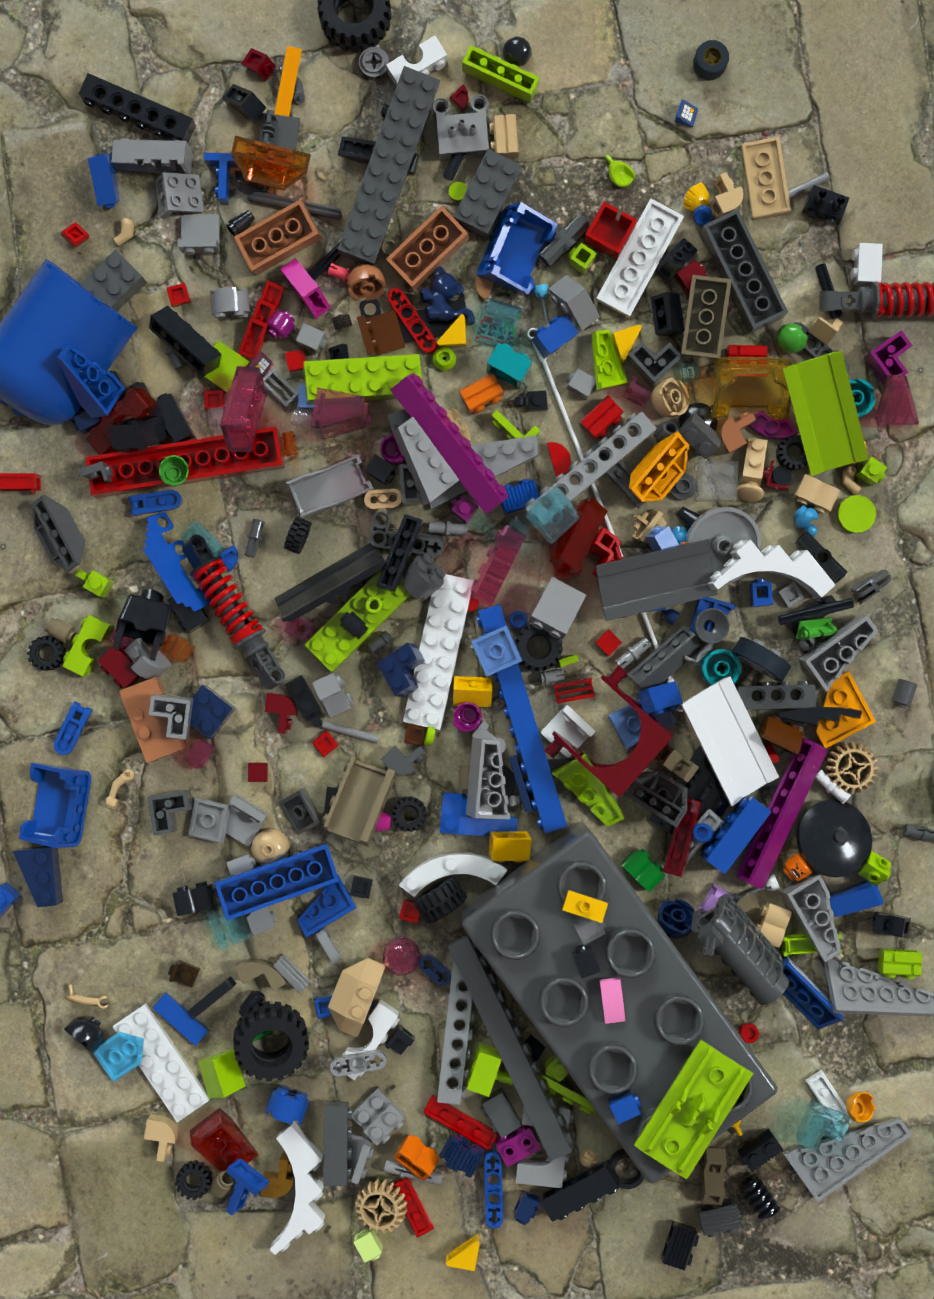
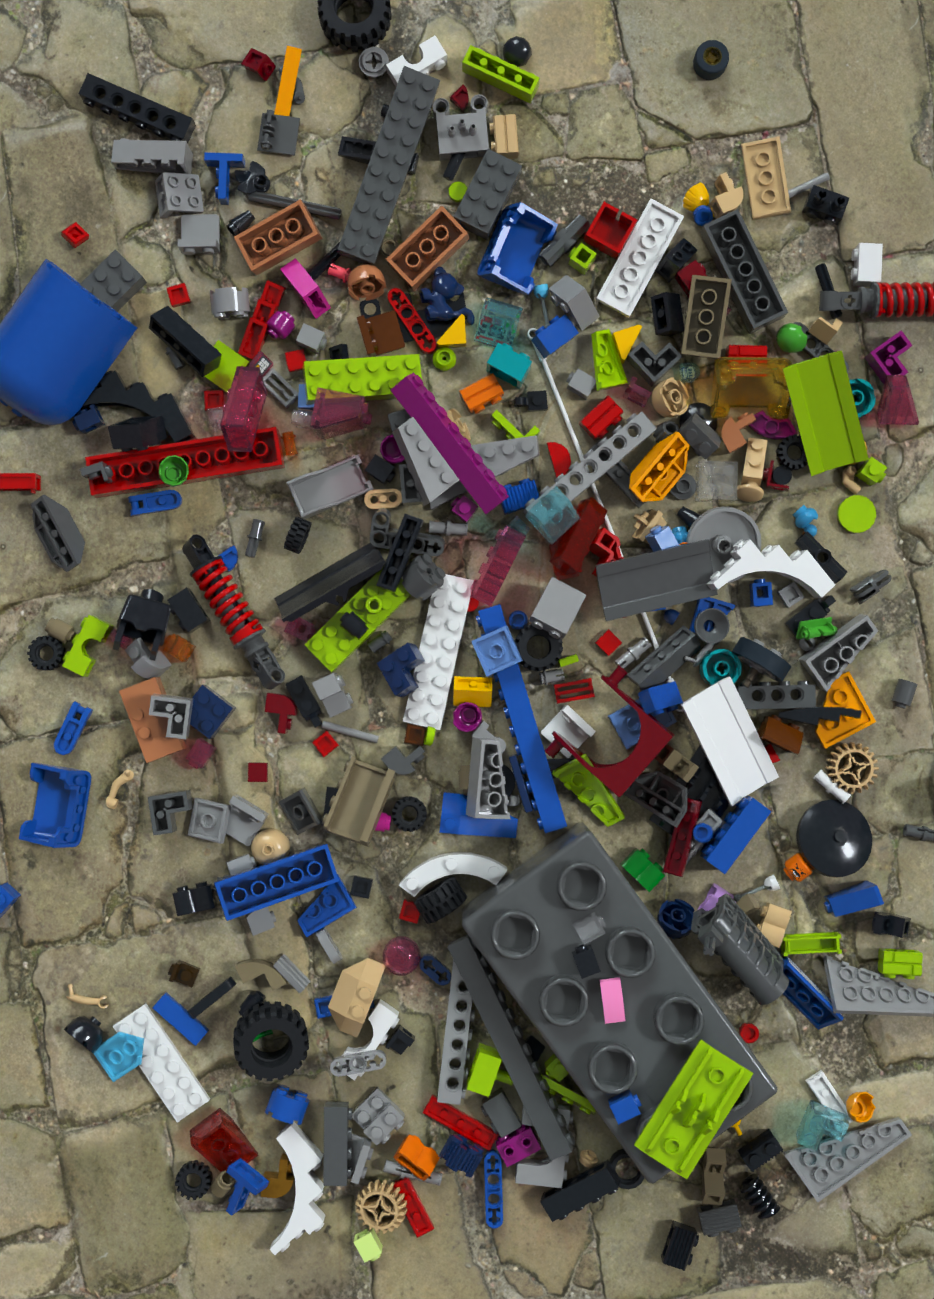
dark blue wedge [13,846,63,907] -> none
blue wedge [57,344,125,418] -> none
lime brick [75,569,114,598] -> none
clear red arch [86,387,158,455] -> none
blue slope [87,153,120,208] -> none
dark red brick [98,646,141,688] -> none
tan arm [113,218,134,246] -> none
blue piece [143,512,211,611] -> none
tan brick [144,1114,179,1162] -> none
clear light blue panel [182,520,225,557] -> none
lime slope [197,1049,246,1098] -> none
clear light blue plate [207,908,251,949] -> none
black arch [222,84,267,122] -> none
clear orange wedge [231,136,311,190] -> none
clear smoke piece [332,314,352,330] -> none
yellow slope [445,1234,480,1271] -> none
medium nougat tile [475,276,494,302] -> none
yellow brick [488,831,532,863] -> none
dark blue brick [513,1190,541,1225] -> none
yellow plate [562,890,608,923] -> none
lime piece [605,155,636,187] -> none
slope [675,100,698,127] -> none
magenta brick [736,738,828,889] -> none
black axle [778,598,854,625] -> none
light grey wedge [780,874,841,962] -> none
tan brick [793,474,840,514] -> none
lime brick [857,851,891,886] -> none

